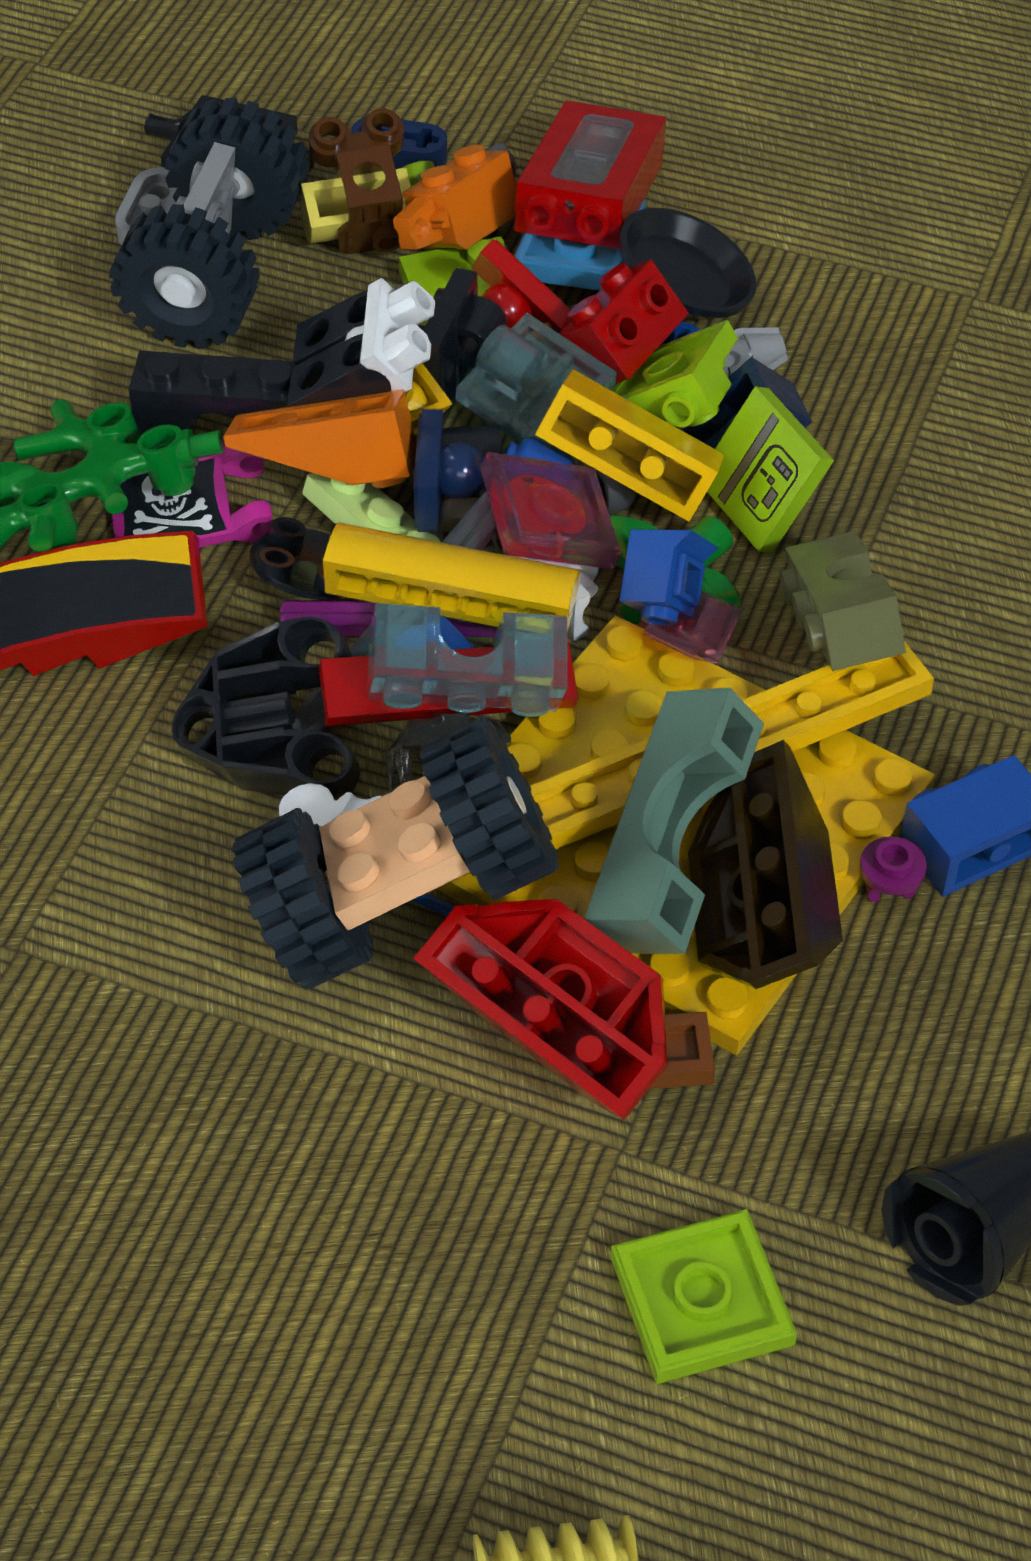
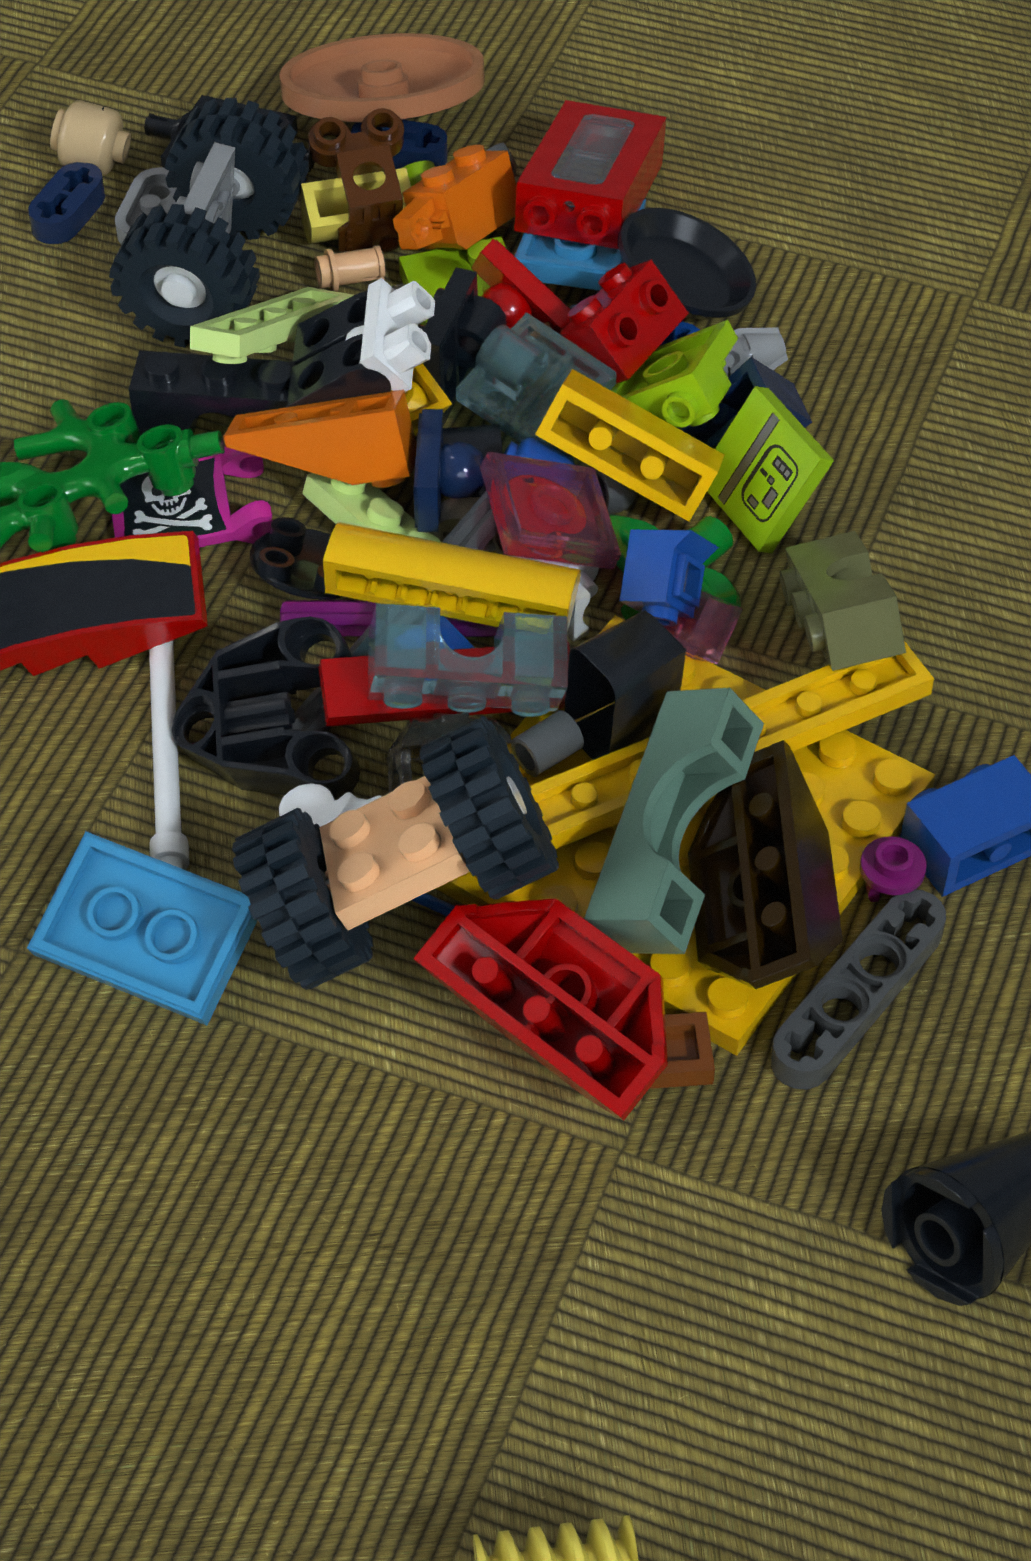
lime tile [611,1209,797,1385] -> none
none -> dark azure tile [27,831,258,1026]
none -> dark blue beam [28,162,105,245]
none -> tan head [50,100,131,176]
none -> white bar [149,640,189,870]
none -> yellowish green plate [190,287,354,364]
none -> nougat dish [279,33,485,123]
none -> light nougat pin [314,245,385,292]
none -> dark grey hinge [511,710,584,777]
none -> black piece [564,610,686,760]
none -> dark grey beam [771,889,946,1090]

